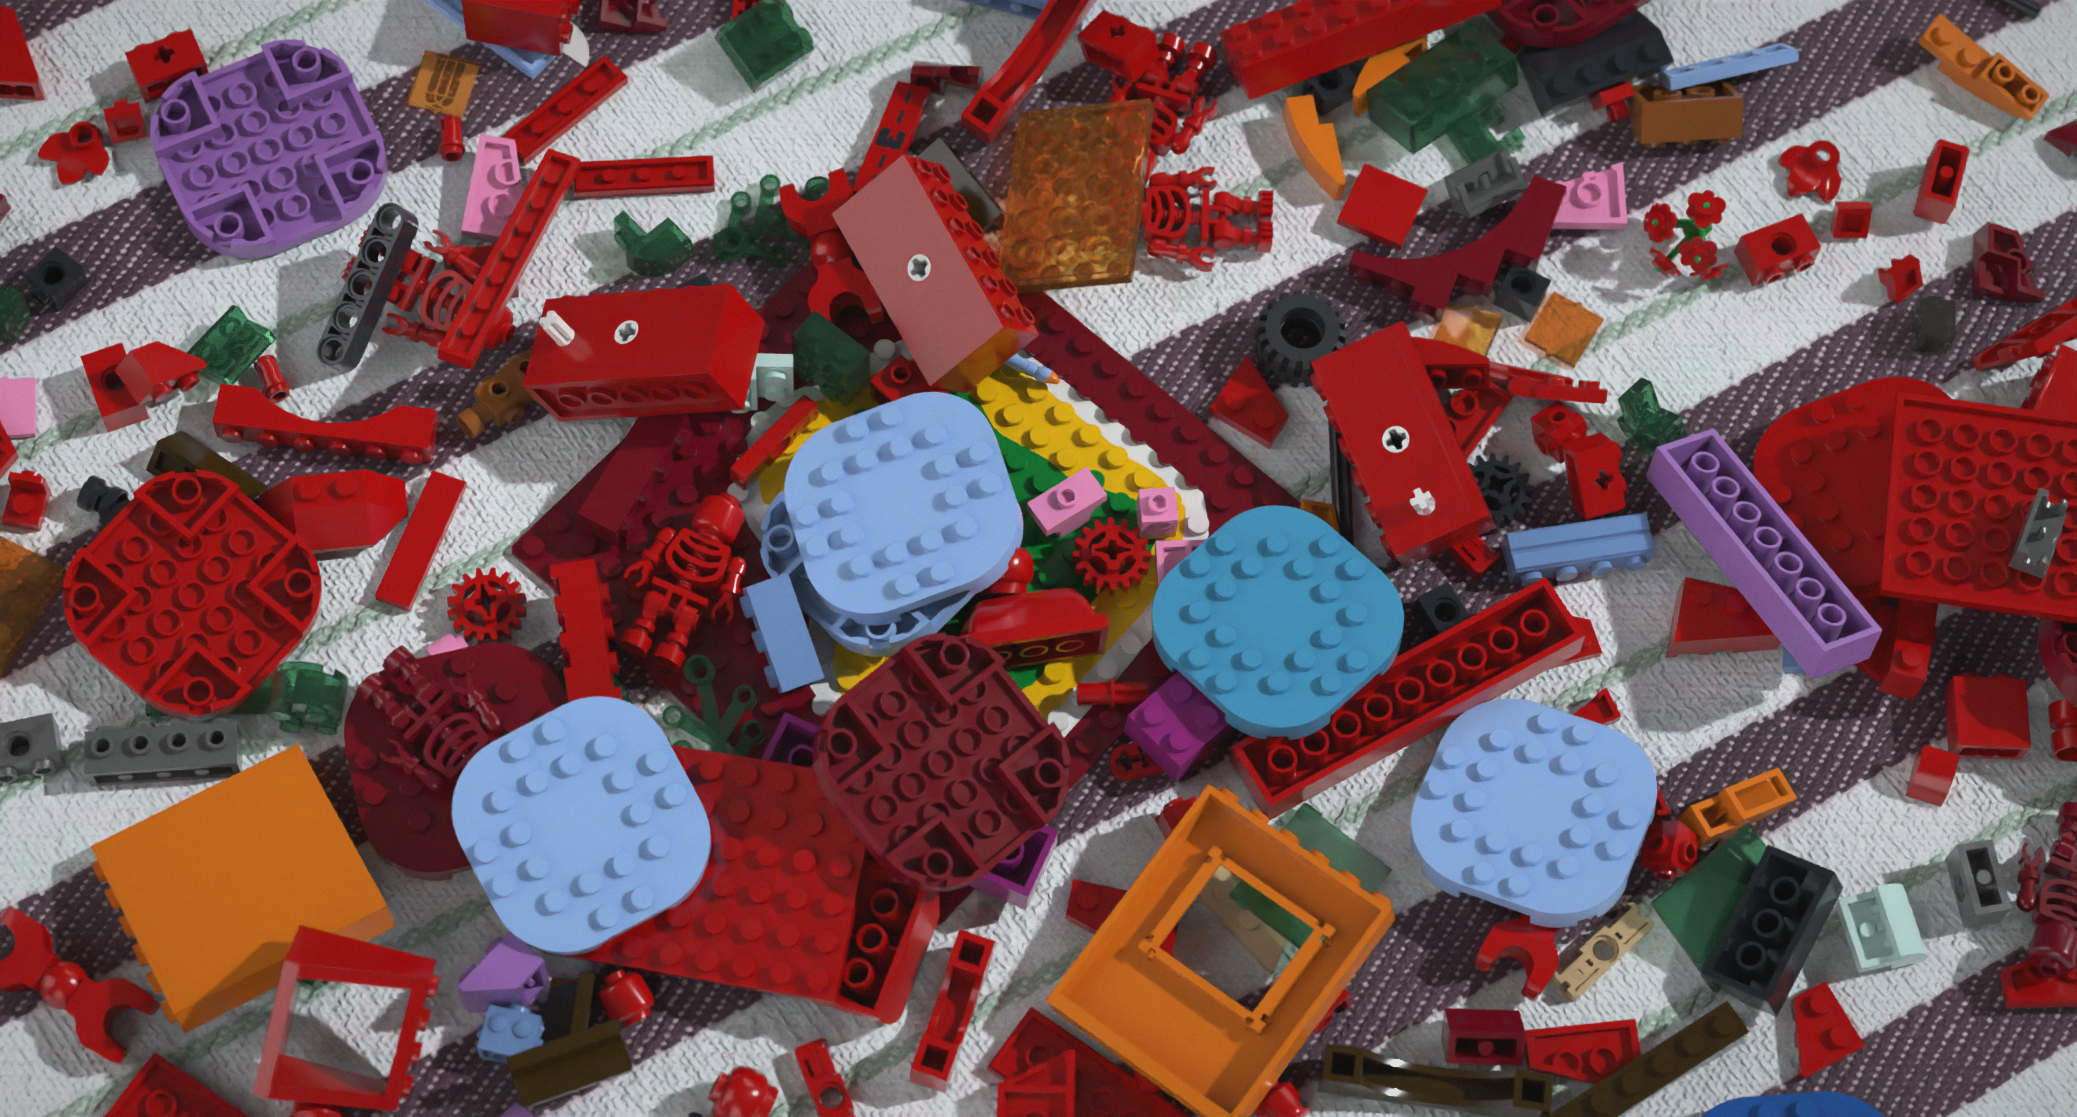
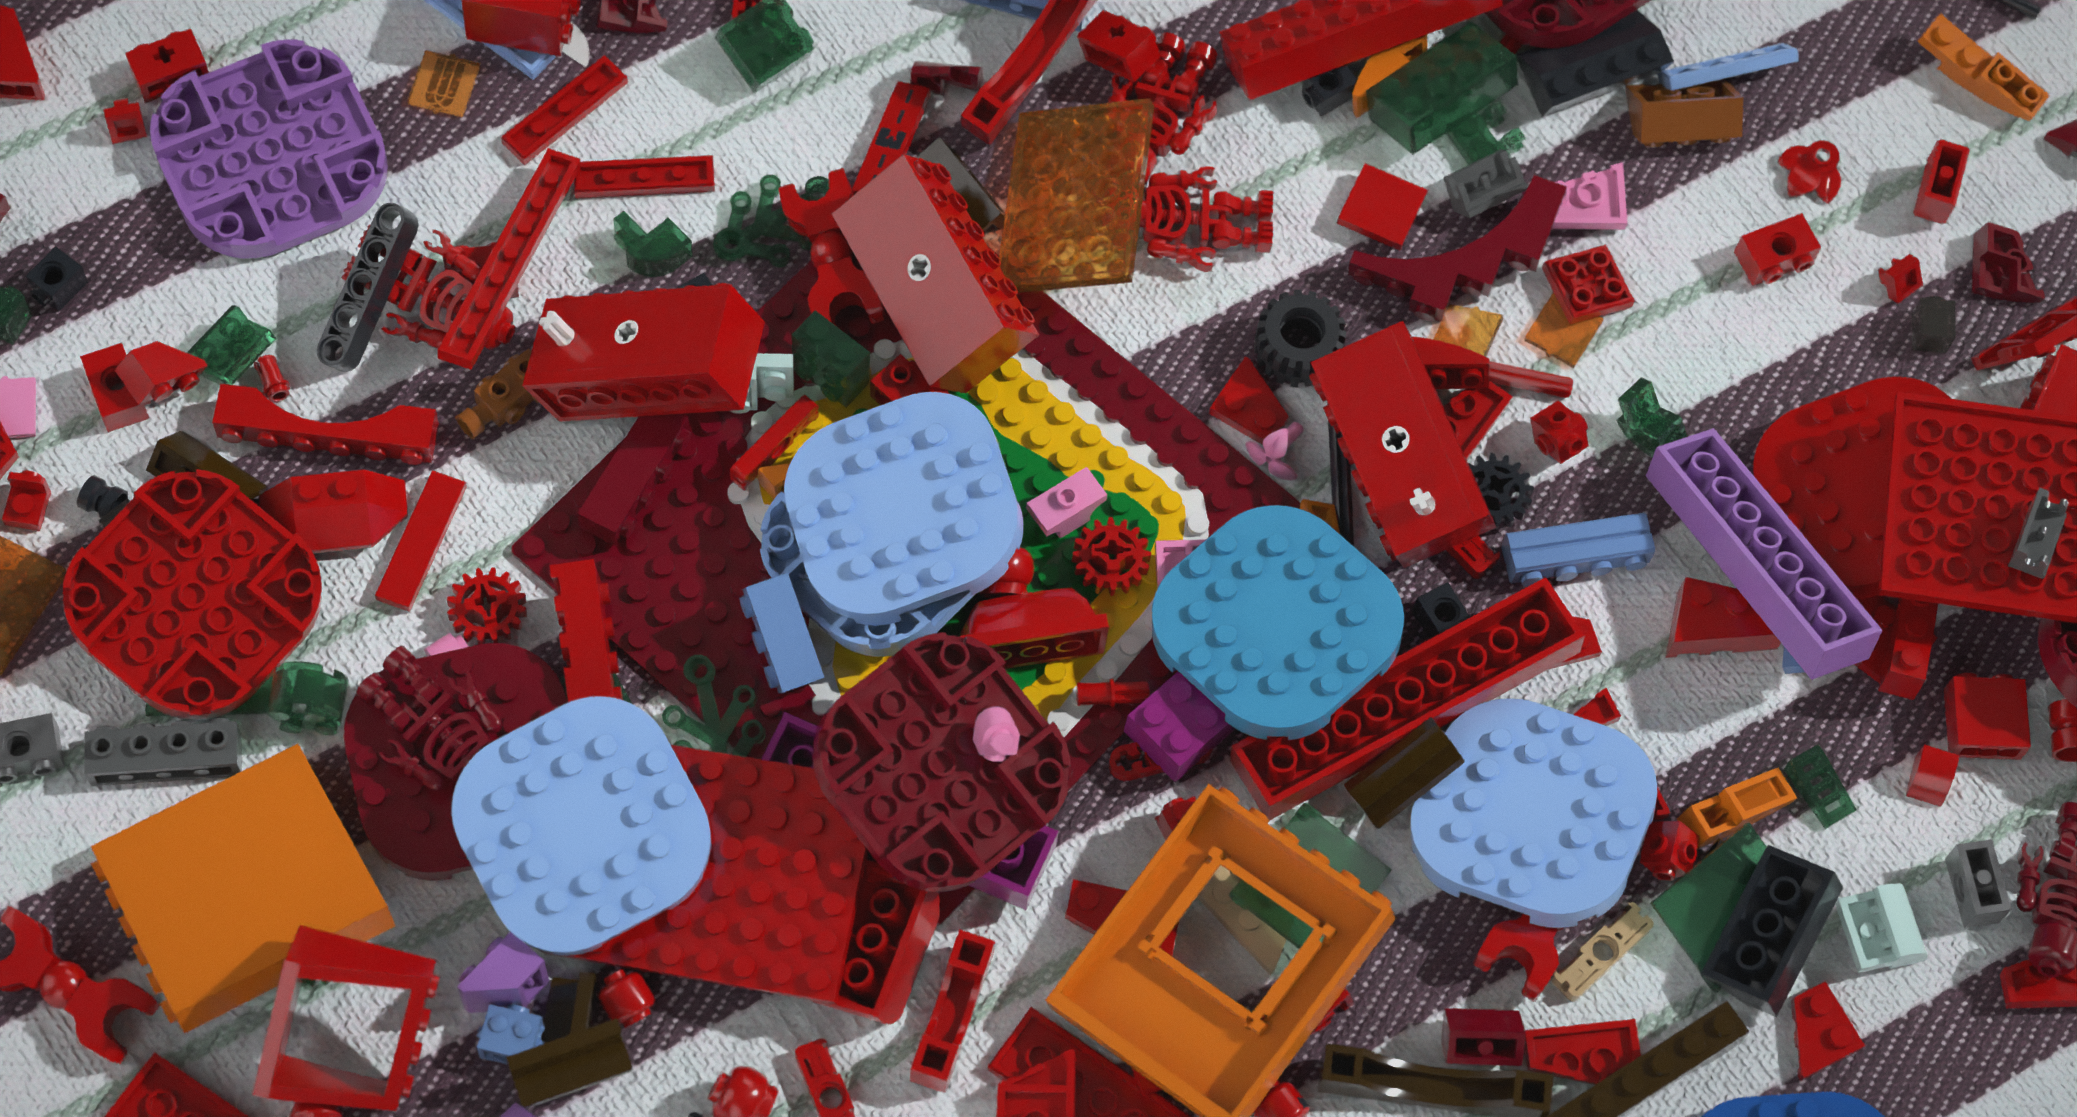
red plate [38,122,109,185] -> none
red pin [438,115,466,162] -> none
bright pink wing [461,134,523,241] -> none
red piece [620,492,747,673] -> none
light blue piece [1004,354,1059,385] -> none
bright pink brick [1136,487,1179,539] -> none
orange slope [1282,95,1346,201] -> none
black brick [1493,263,1552,323] -> none
red hinge [1506,375,1608,404] -> none
red brick [1562,432,1627,520] -> none
red tile [1589,82,1635,123] -> none
red plant [1643,190,1729,282] -> none
red tile [1830,201,1872,238] -> none
none -> orange slope [758,464,790,500]
none -> bright pink plate [973,707,1019,762]
none -> bright pink plant [1245,422,1303,480]
none -> dark brown panel [1344,717,1465,829]
none -> red tile [1542,245,1635,325]
none -> clear green slope [1783,744,1857,829]

